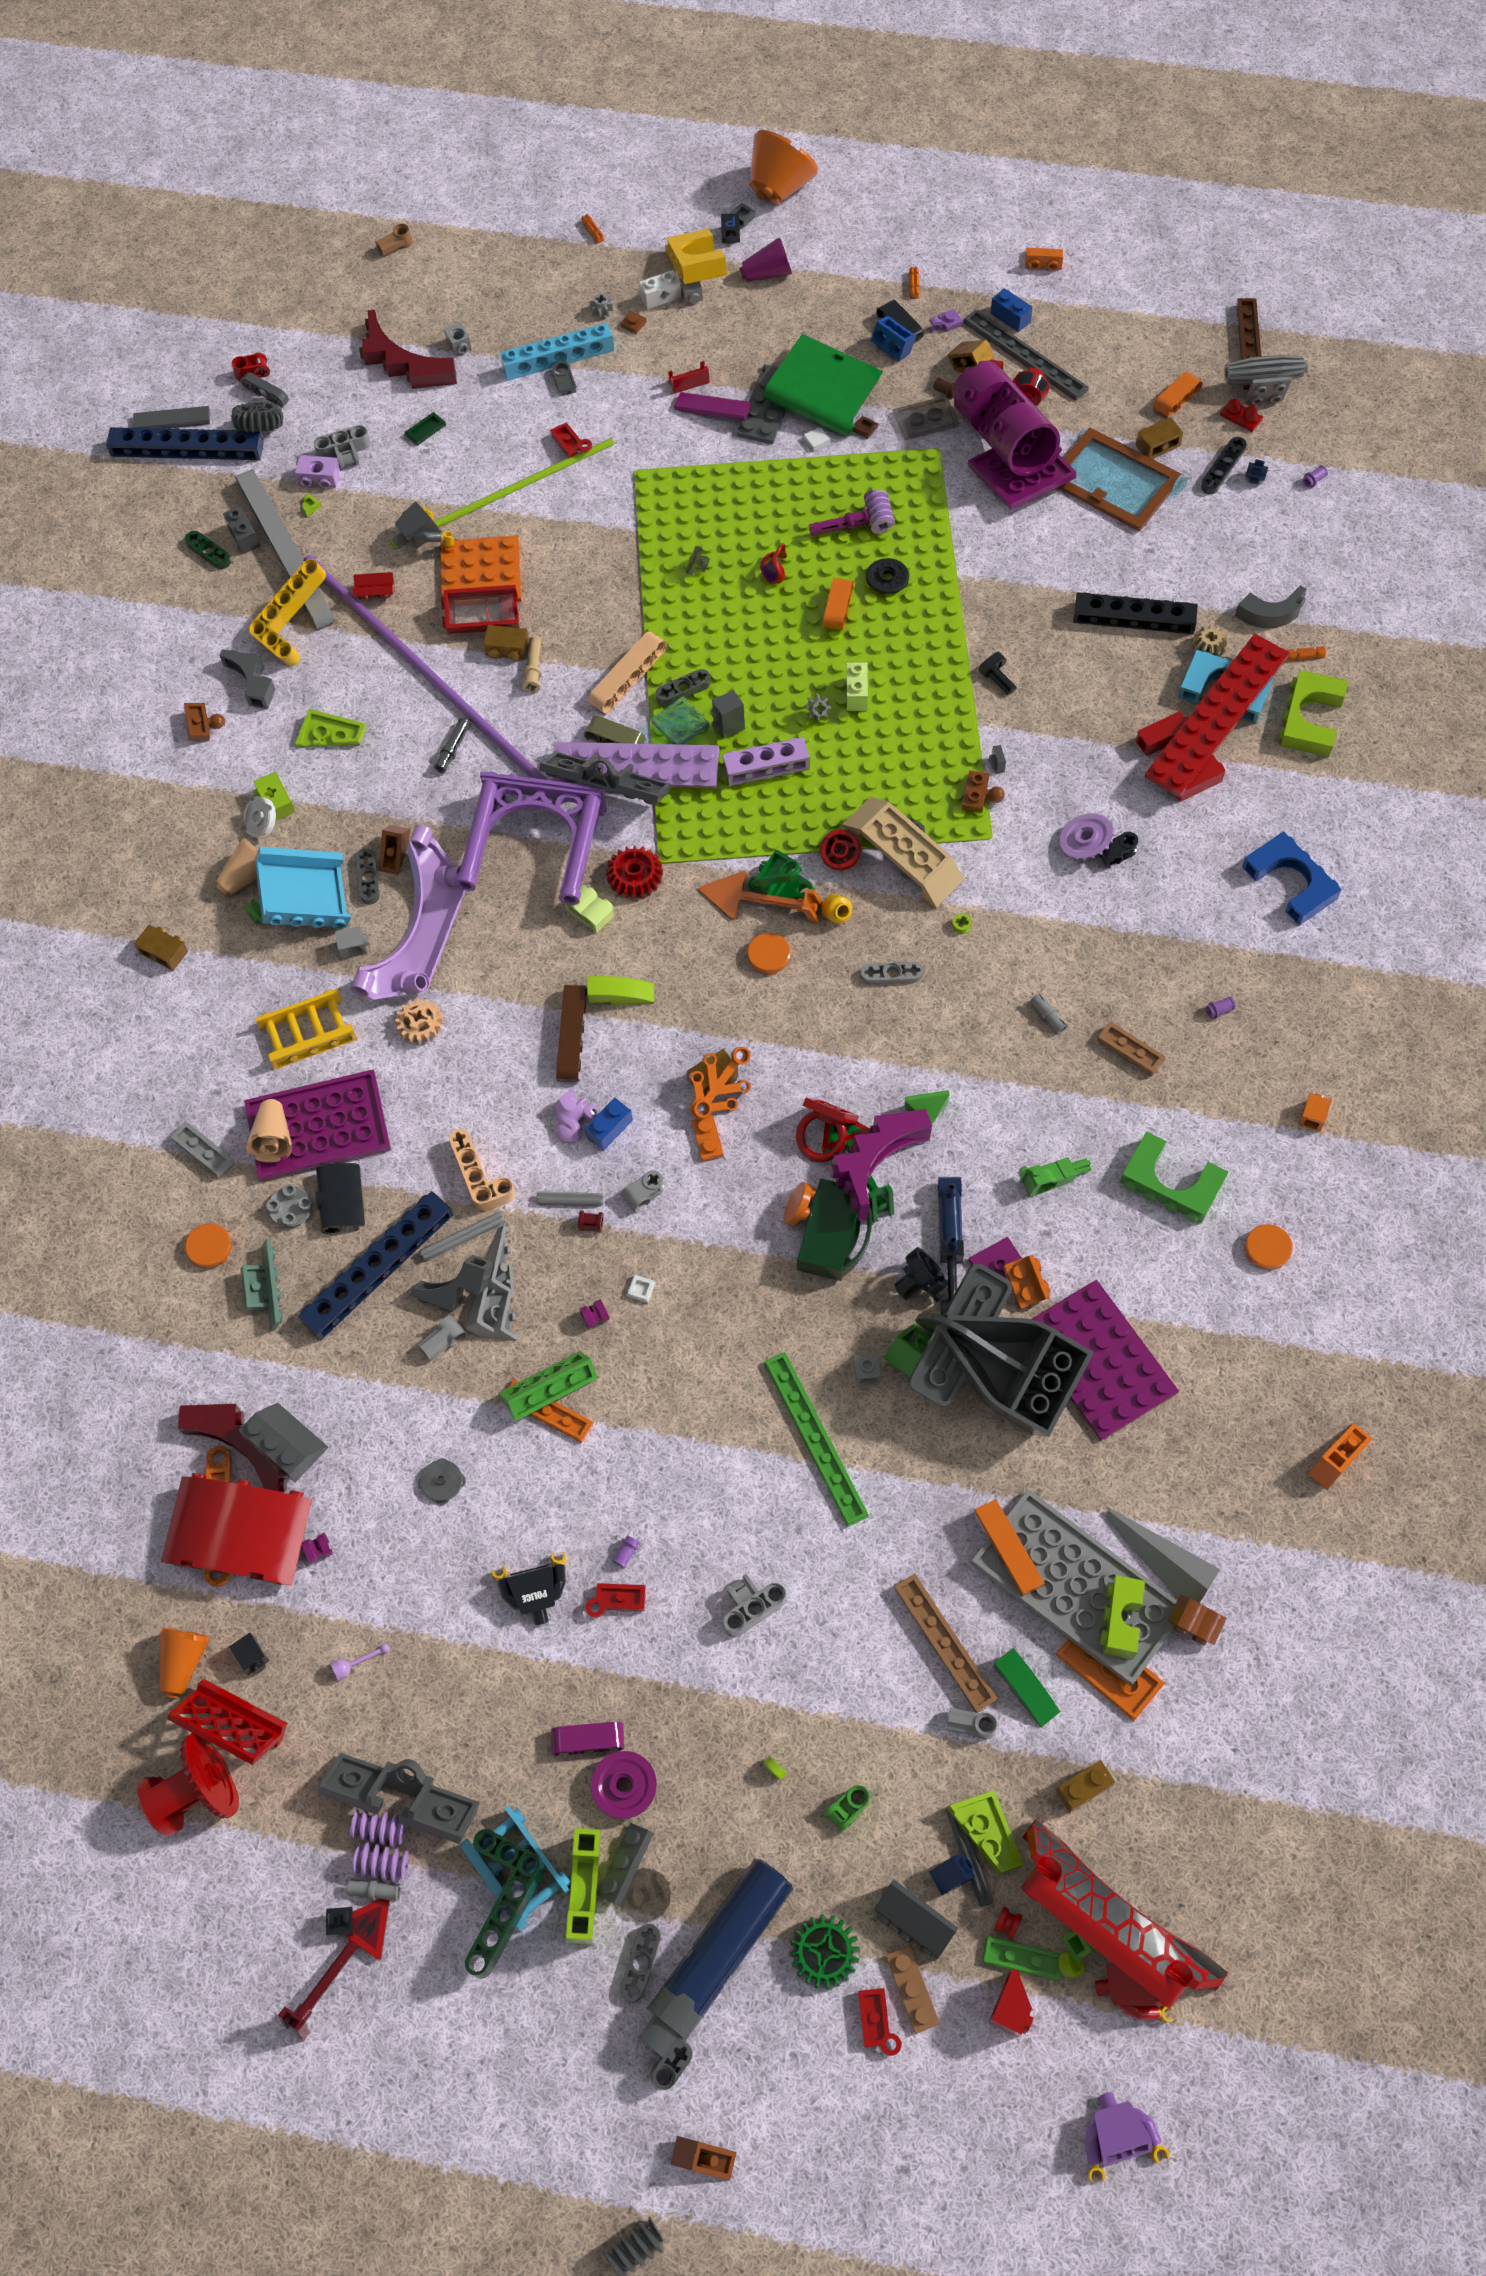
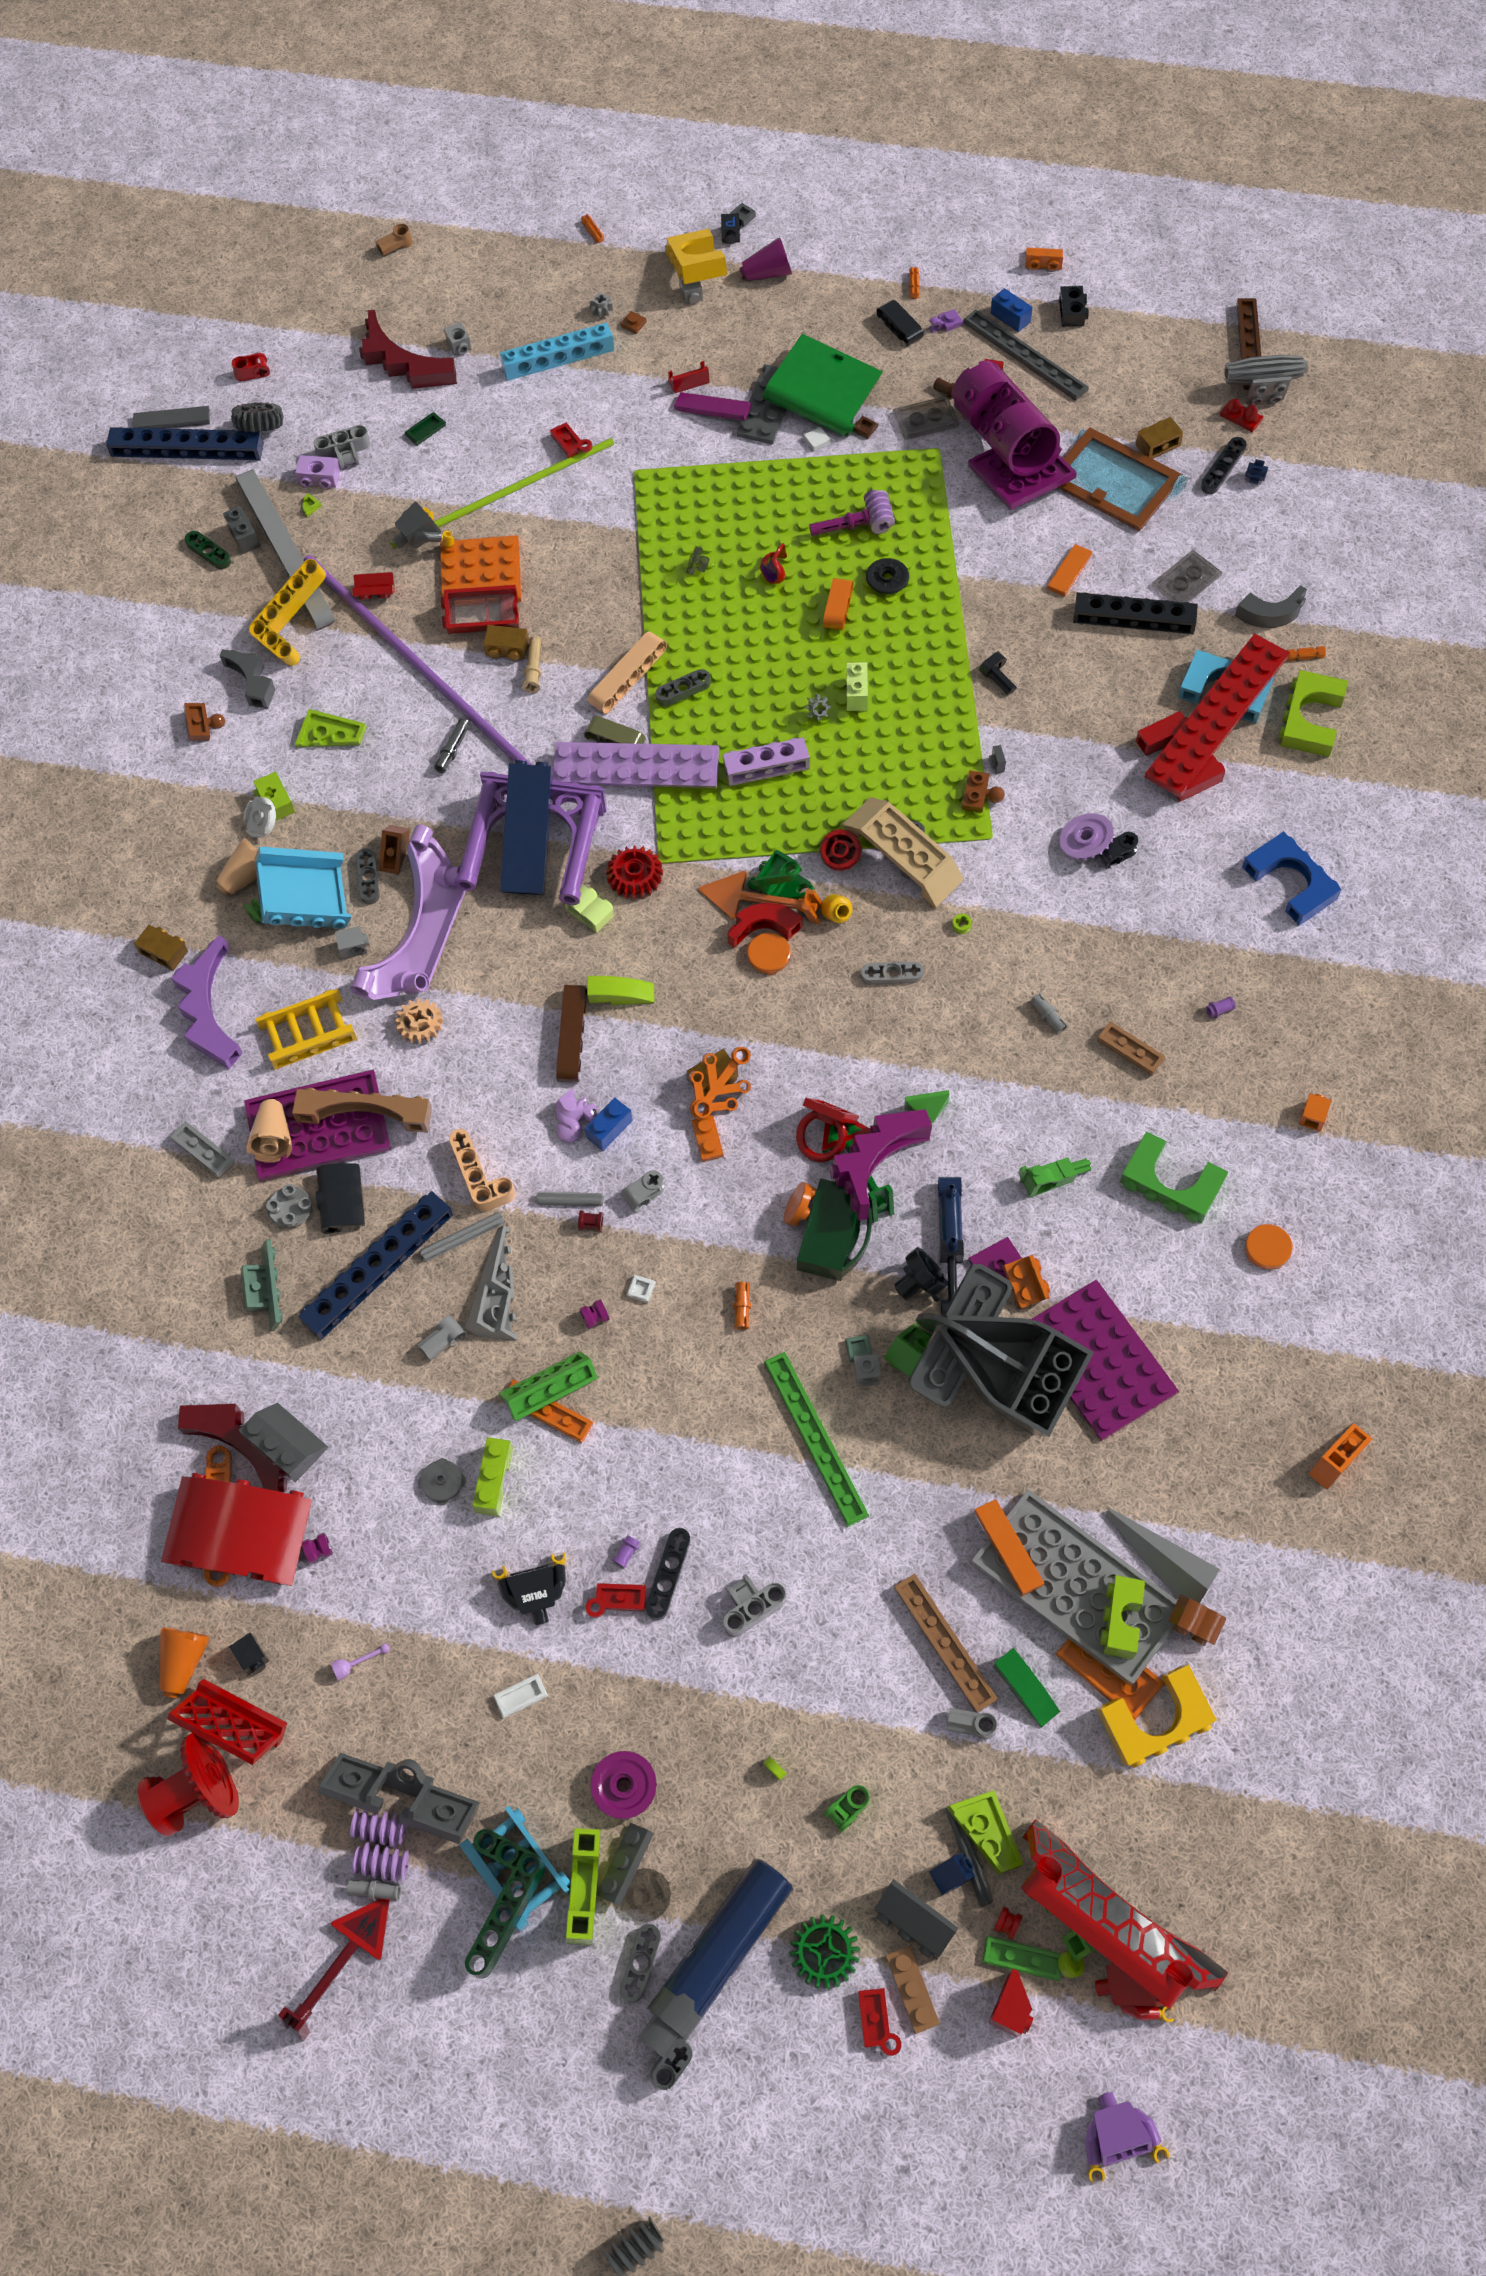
orange tile [185,1223,232,1268] -> none
dark grey beam [241,372,289,408] -> none
black tile [326,1907,353,1938] -> none
dark grey arch [410,1255,493,1311] -> none
dark grey plate [539,751,671,804] -> none
magenta beam [551,1722,625,1756] -> none
dark grey piece [552,361,577,396] -> none
white brick [639,270,681,309] -> none
clear light blue plate [651,696,709,745] -> none
dark orange slope [670,2136,737,2181] -> none
dark grey brick [711,690,745,739] -> none
orange cone [749,130,818,205] -> none
blue brick [870,316,916,361] -> none
pearl gold brick [948,340,994,371] -> none
red cone [1013,367,1049,406] -> none
pearl gold brick [1056,1760,1115,1813] -> none
orange beam [1153,371,1203,418] -> none
tan gear [1192,625,1228,657] -> none
medium lavender pin [1303,465,1328,488] -> none
none -> medium lavender arch [171,935,242,1069]
none -> medium nougat arch [292,1088,432,1133]
none -> lime arch [472,1437,513,1517]
none -> white tile [493,1673,549,1719]
none -> dark blue brick [500,760,553,895]
none -> black beam [646,1528,691,1620]
none -> red arch [727,903,803,948]
none -> orange pin [733,1281,751,1329]
none -> sand green tile [845,1335,872,1362]
none -> orange tile [1047,544,1093,597]
none -> black brick [1059,285,1089,327]
none -> yellow arch [1096,1664,1217,1768]
none -> clear smoke tile [1152,550,1223,602]

